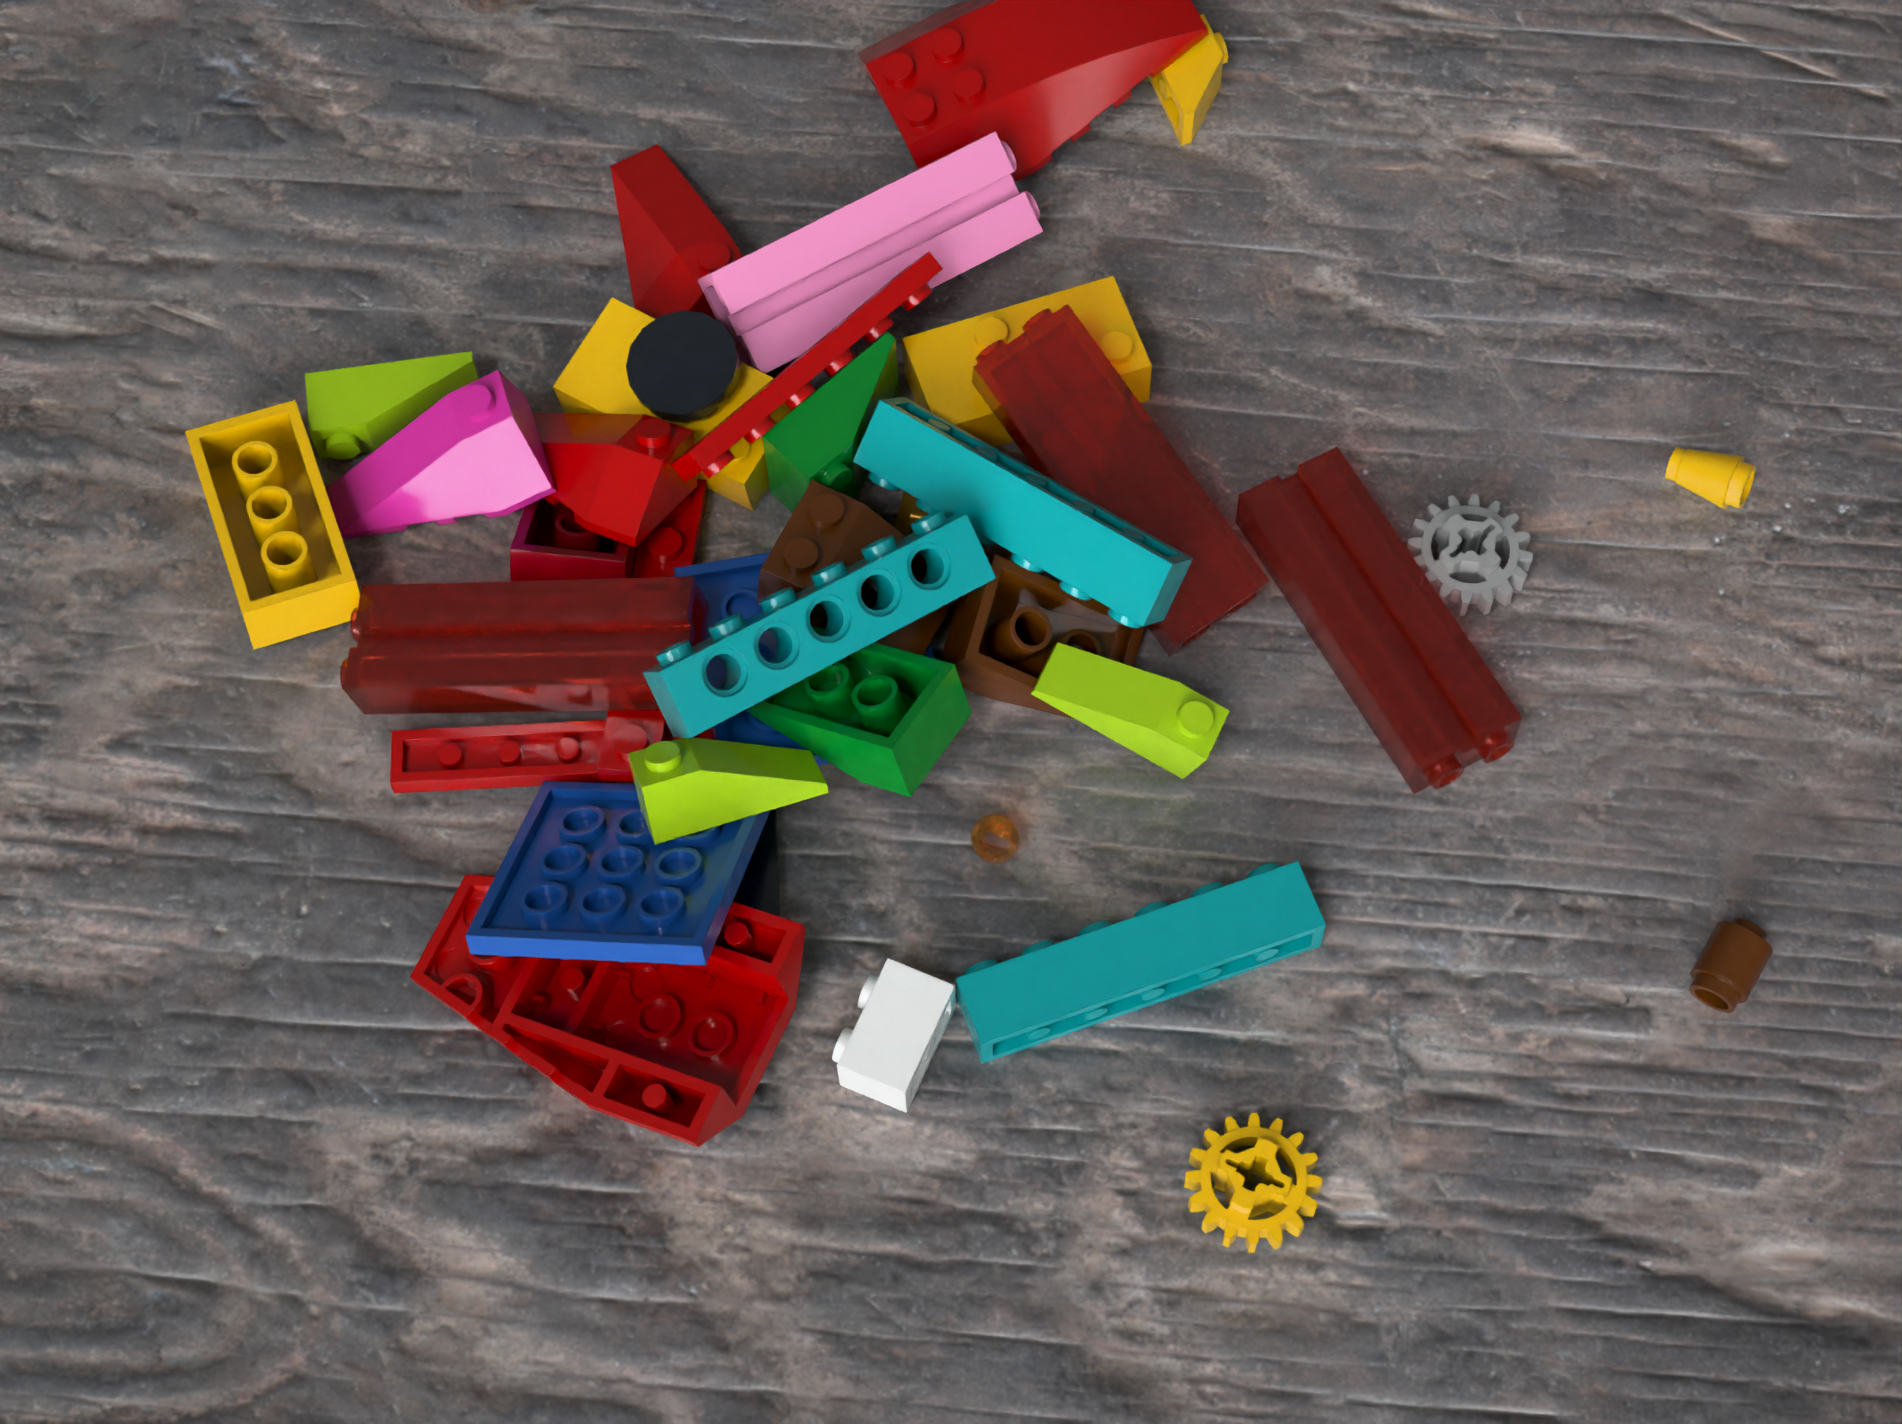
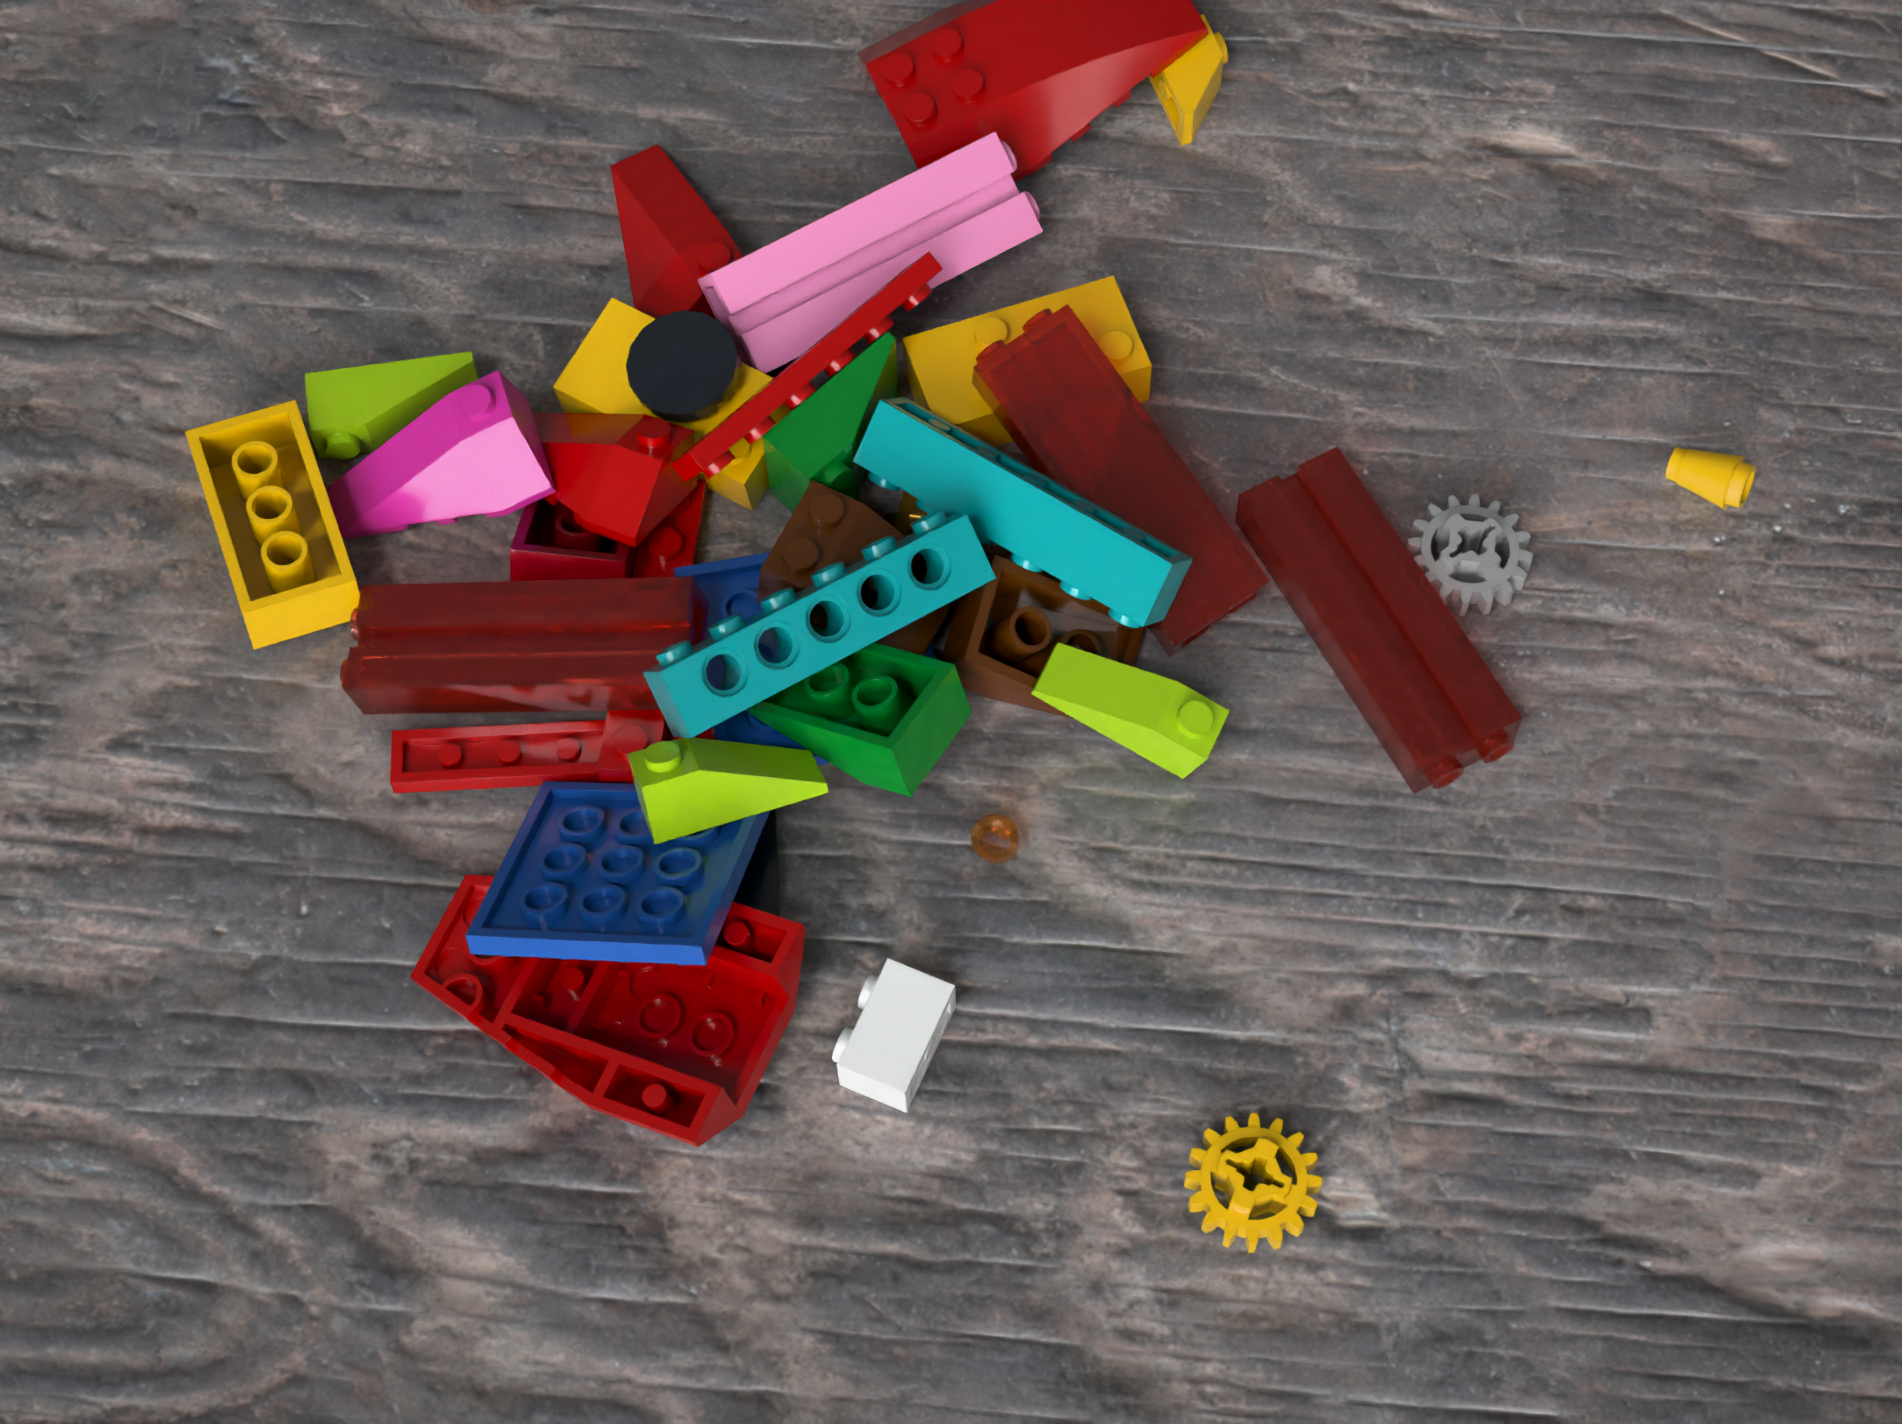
teal brick [956,861,1326,1064] -> none
reddish brown brick [1689,918,1773,1013] -> none

